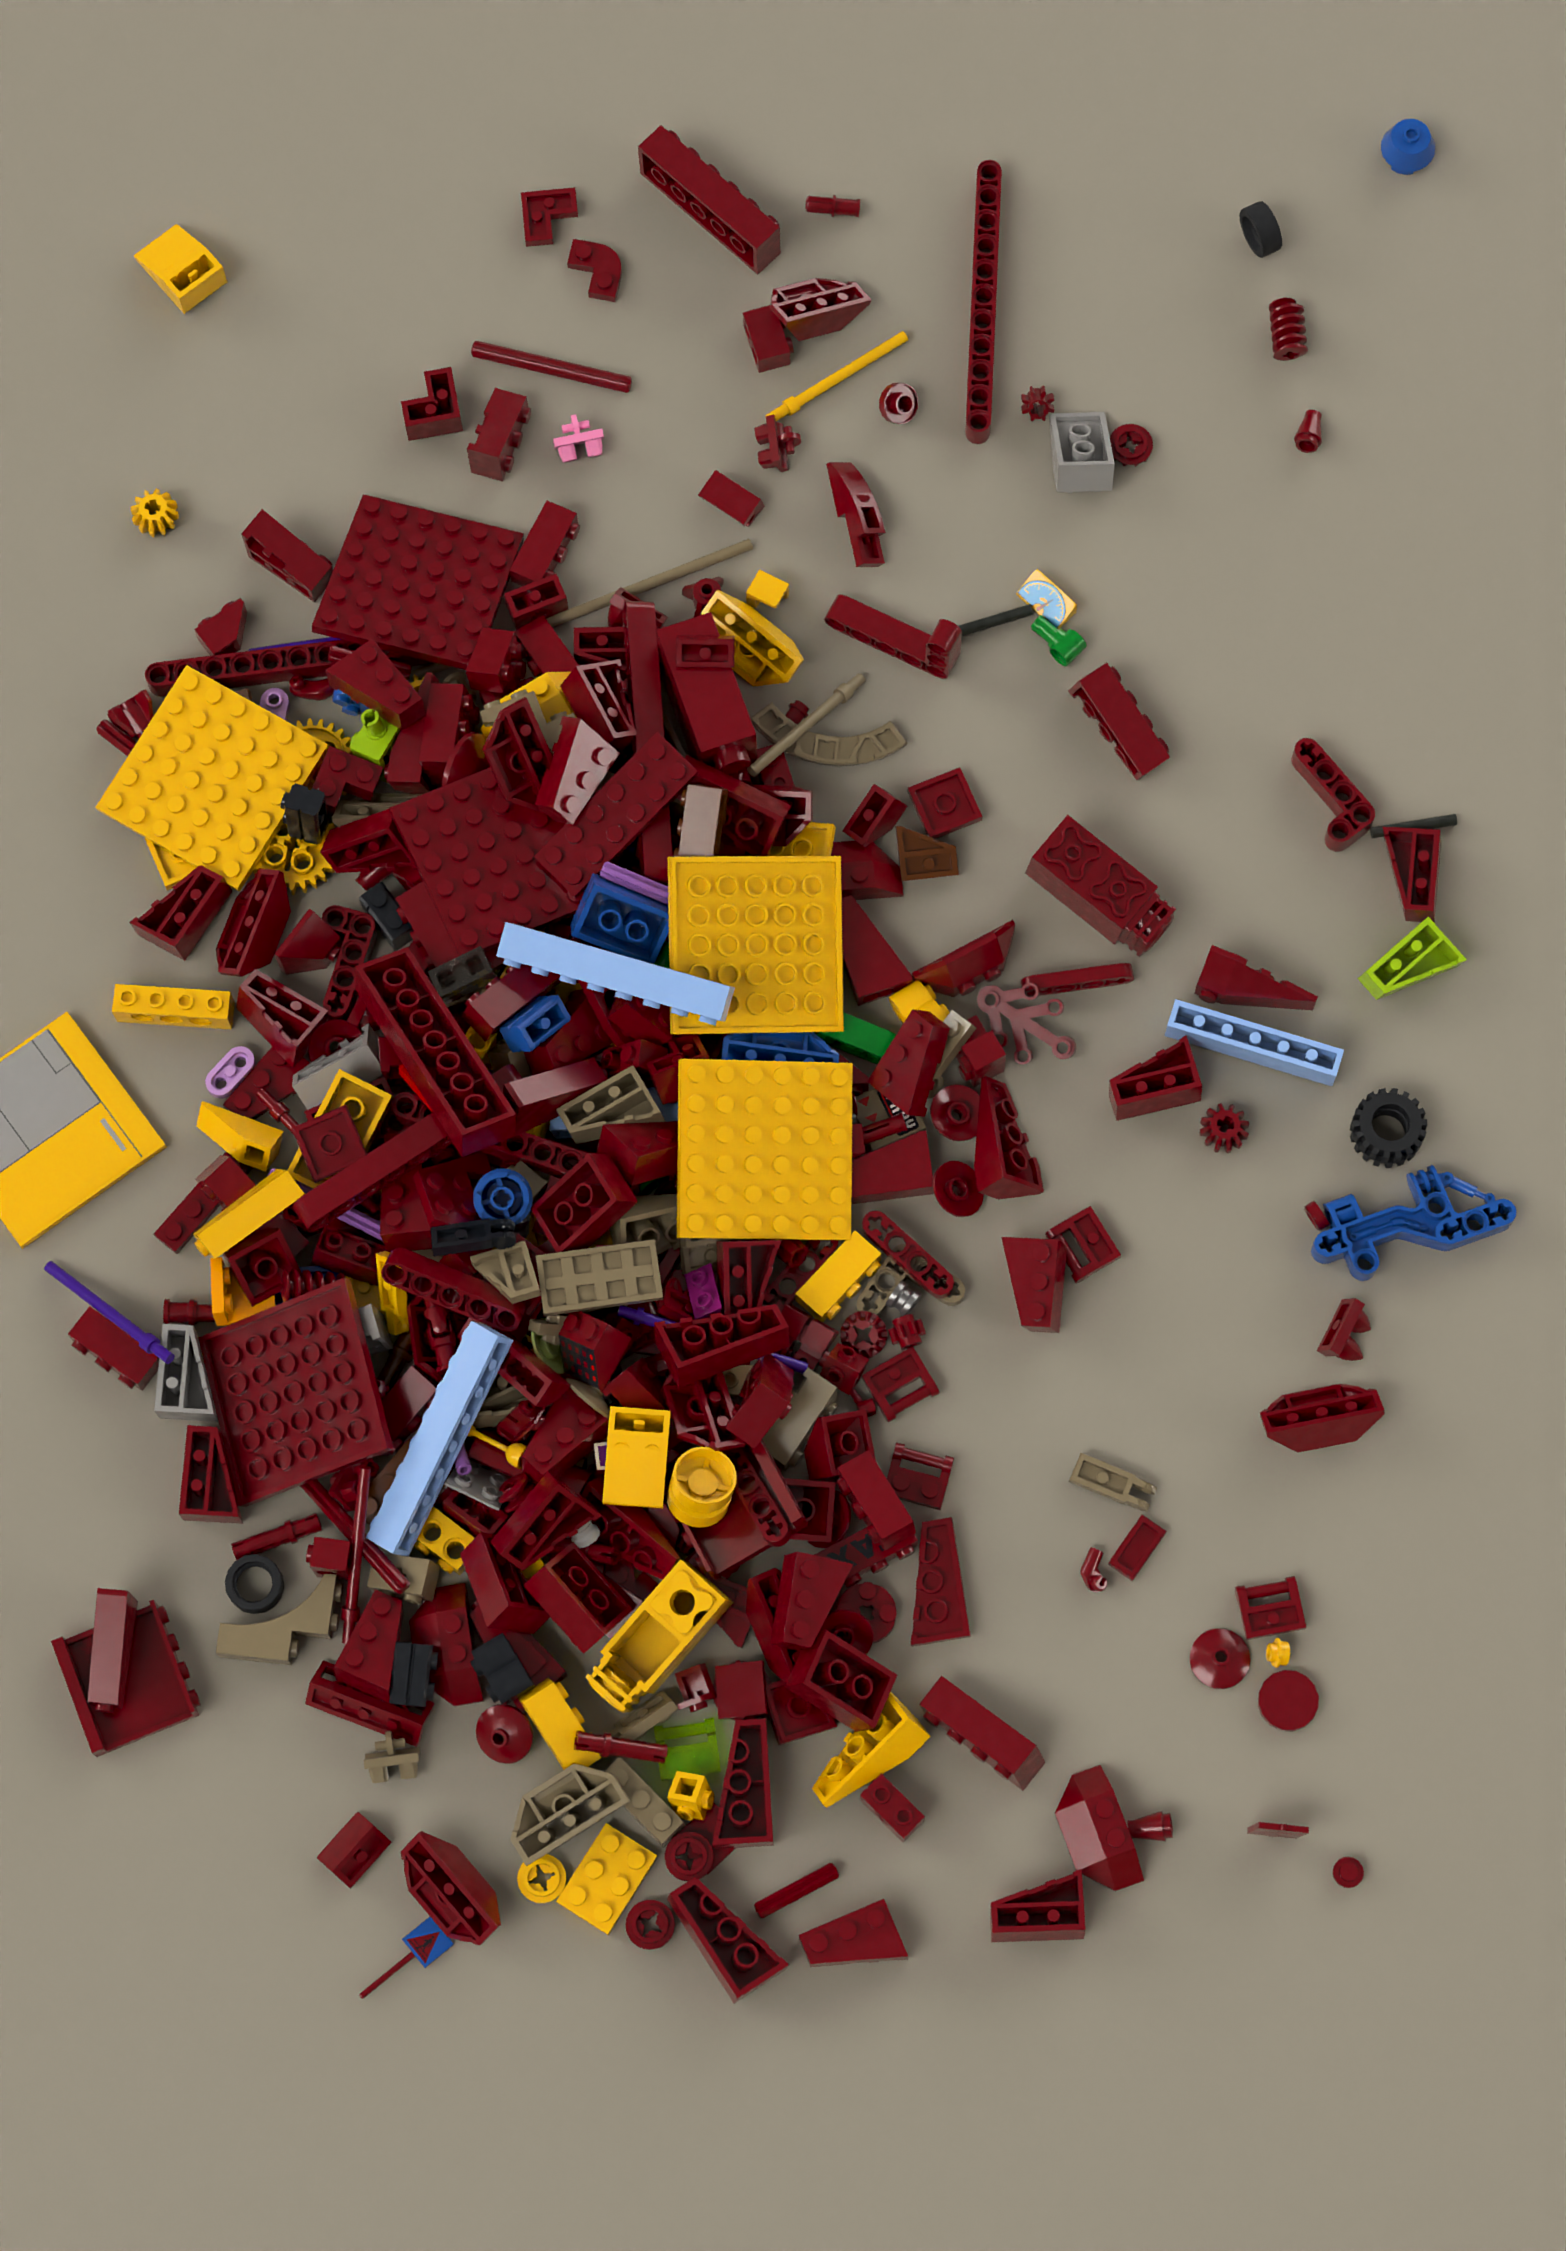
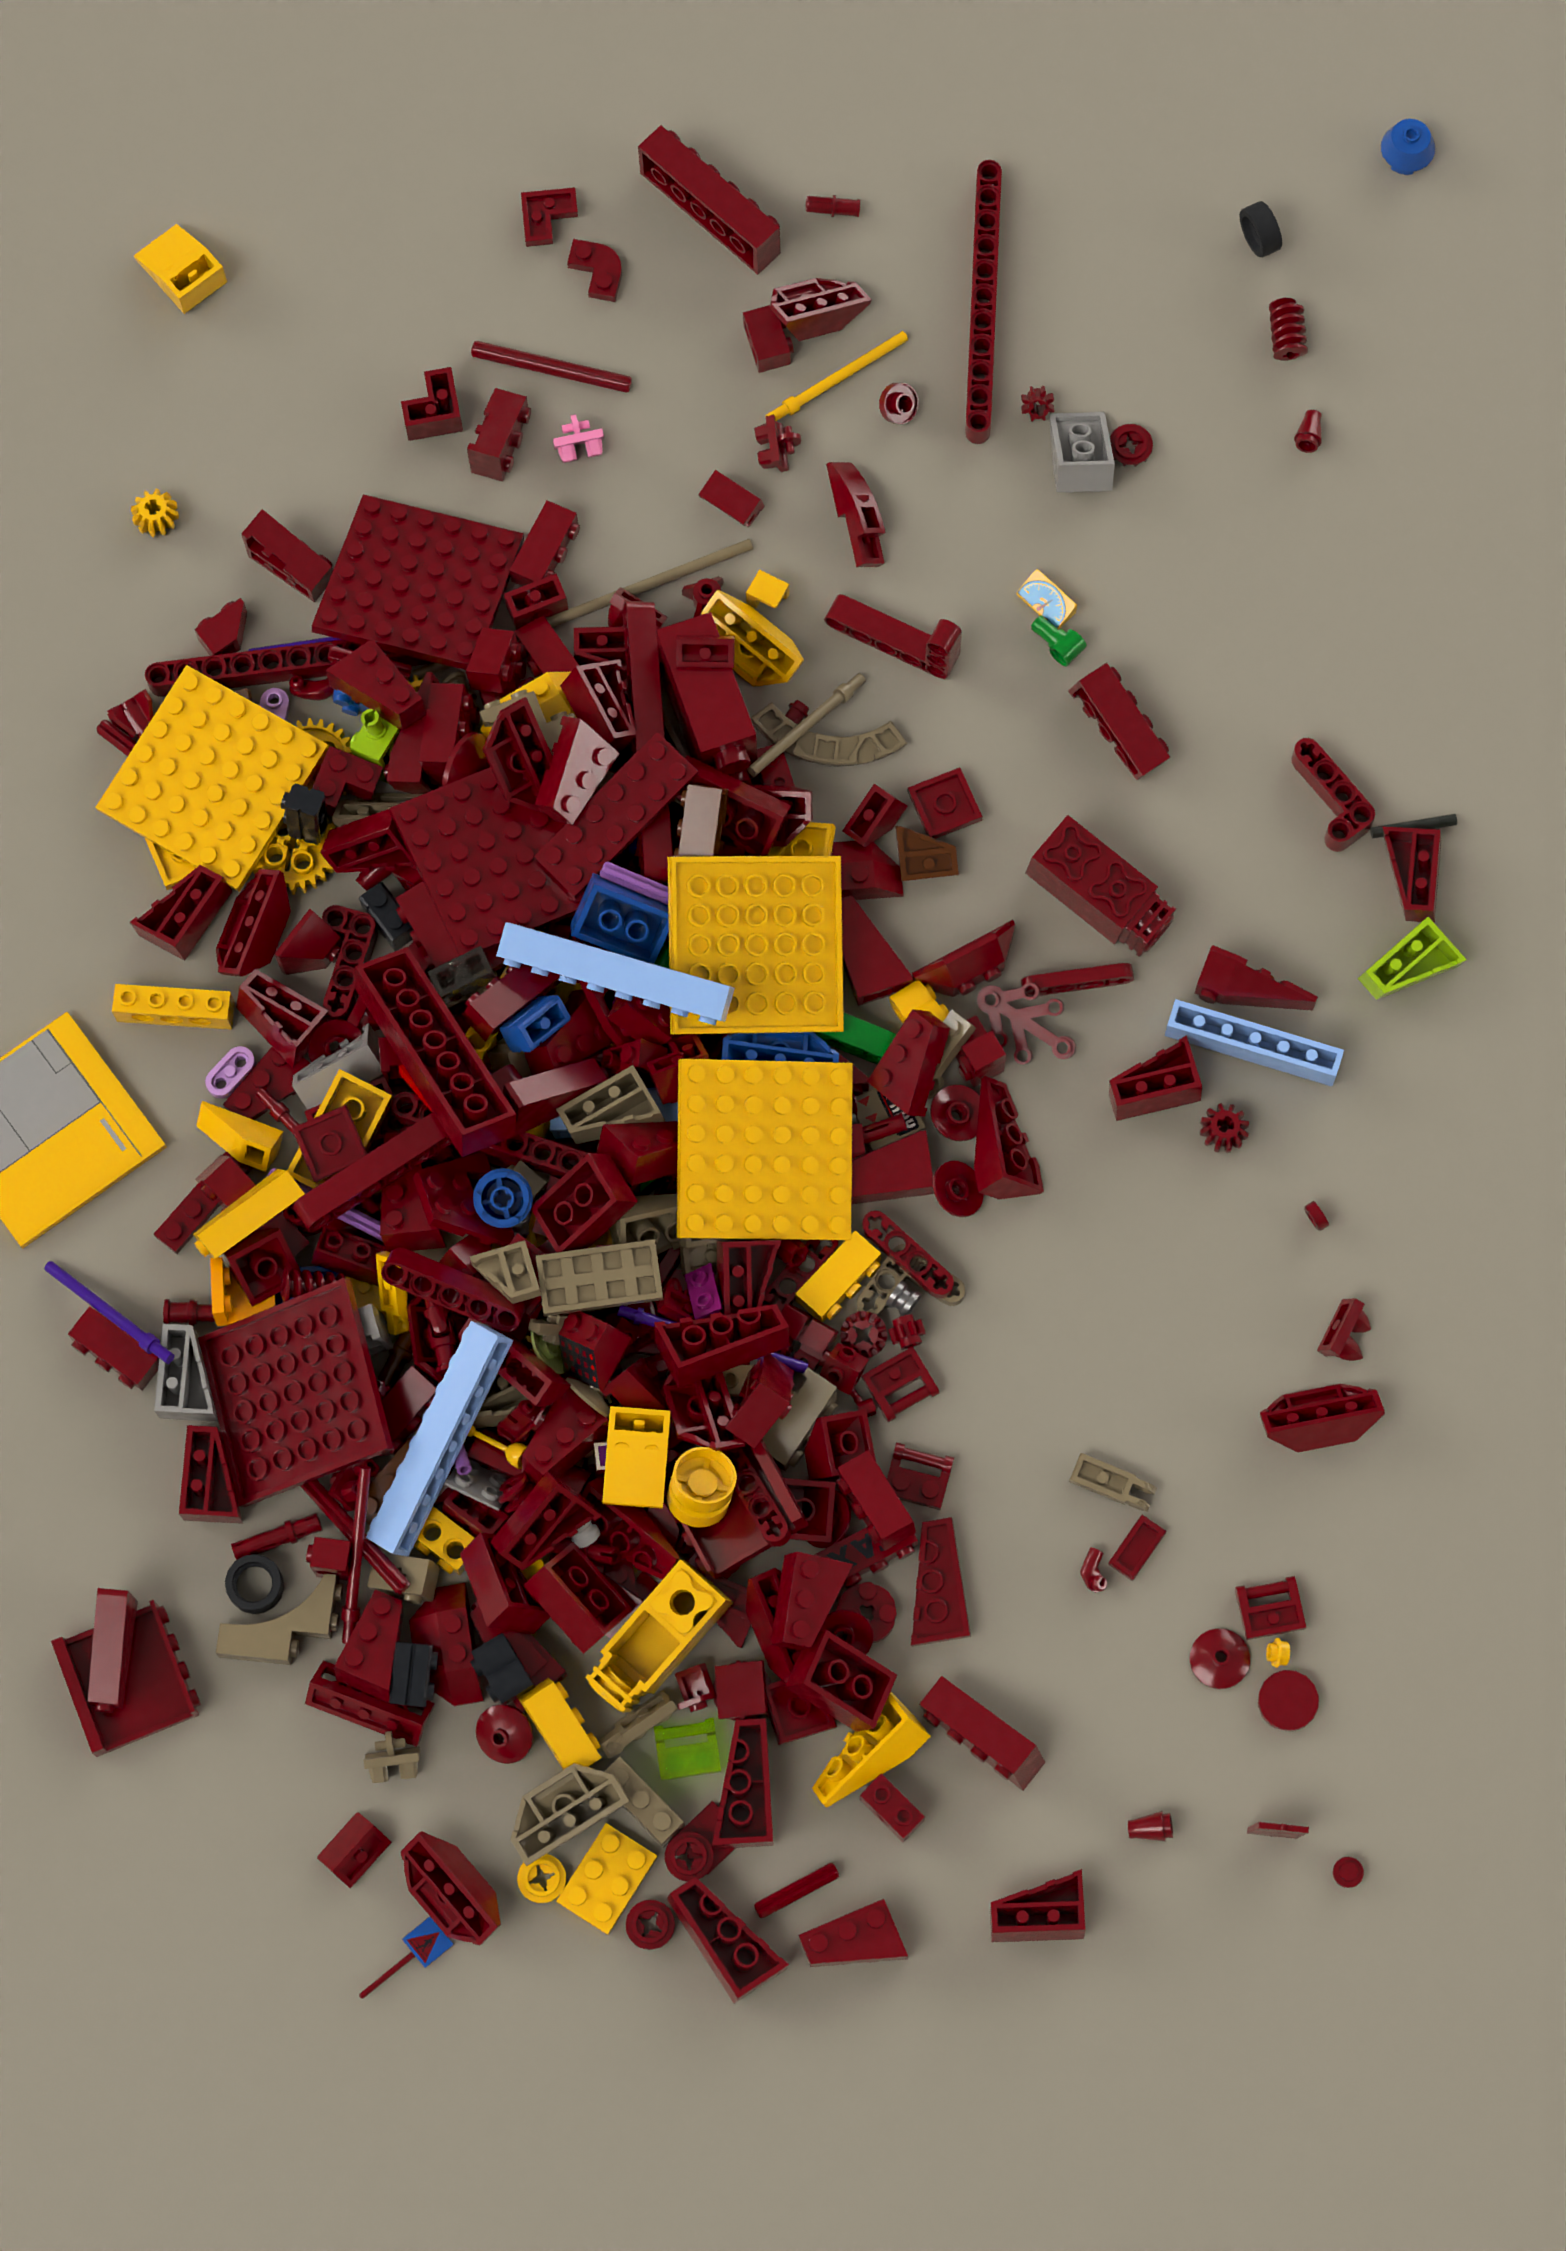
black hinge [430,1218,517,1257] -> none
dark red pin [574,1730,668,1764] -> none
yellow brick [667,1771,714,1821] -> none
pearl dark grey bar [959,604,1033,636] -> none
dark red wedge [1001,1237,1067,1333] -> none
dark red plate [1045,1206,1121,1284] -> none
dark red wedge [1055,1765,1144,1892] -> none
blue beam [1311,1165,1517,1281] -> none
black tyre [1350,1088,1427,1168] -> none

